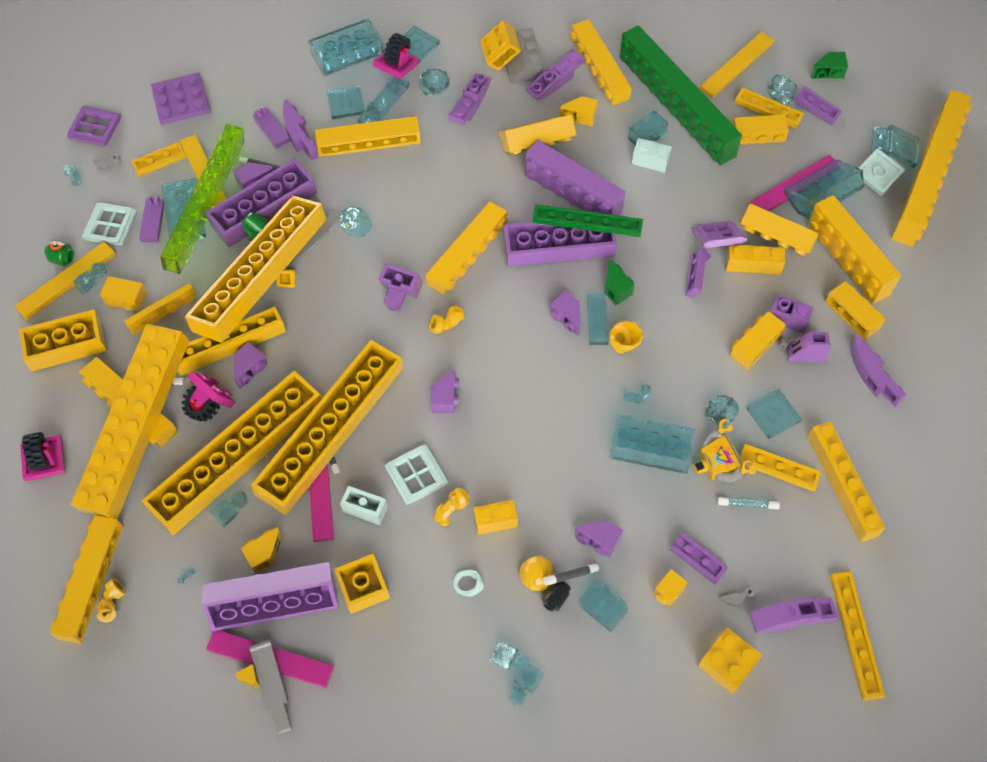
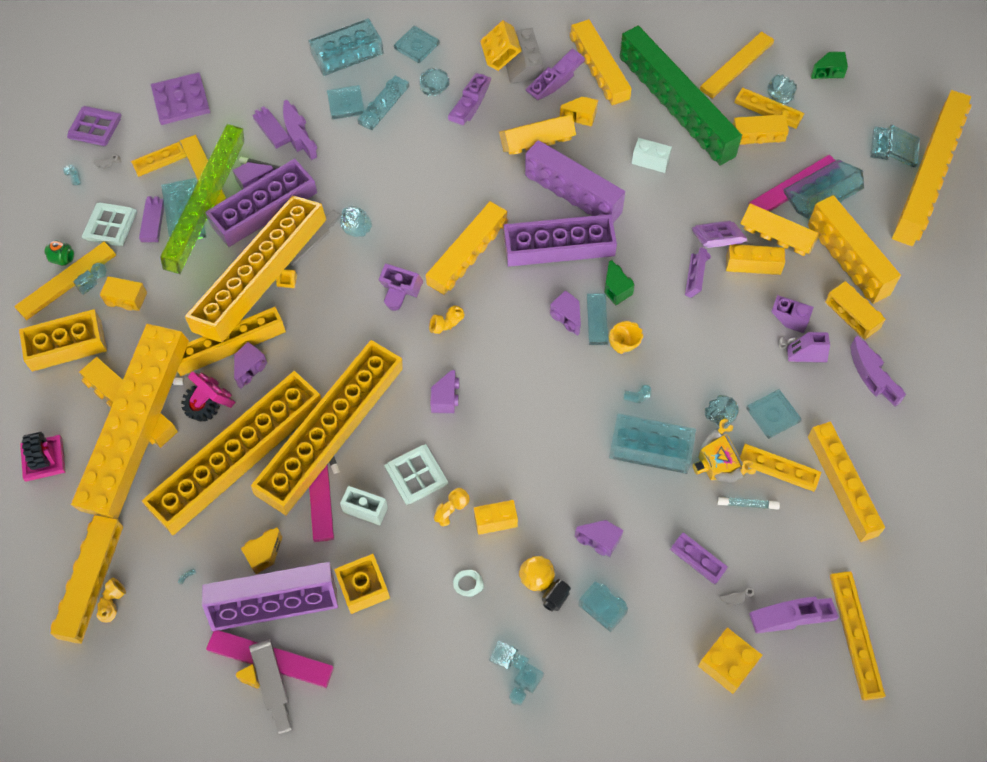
yellow plate [124,283,197,335] -> none
clear light blue plate [209,491,249,527] -> none
green piece [242,212,269,242] -> none
yellow brick [315,116,421,157] -> none
plate [373,33,419,79] -> none
green tile [532,204,643,237] -> none
dark grey bar [543,563,599,586] -> none
clear light blue brick [628,111,668,146] -> none
yellow brick [654,569,688,607] -> none
yellow brick [730,311,786,369] -> none
medium lavender hinge [794,86,842,126] -> none
light aqua plate [854,148,905,196] -> none

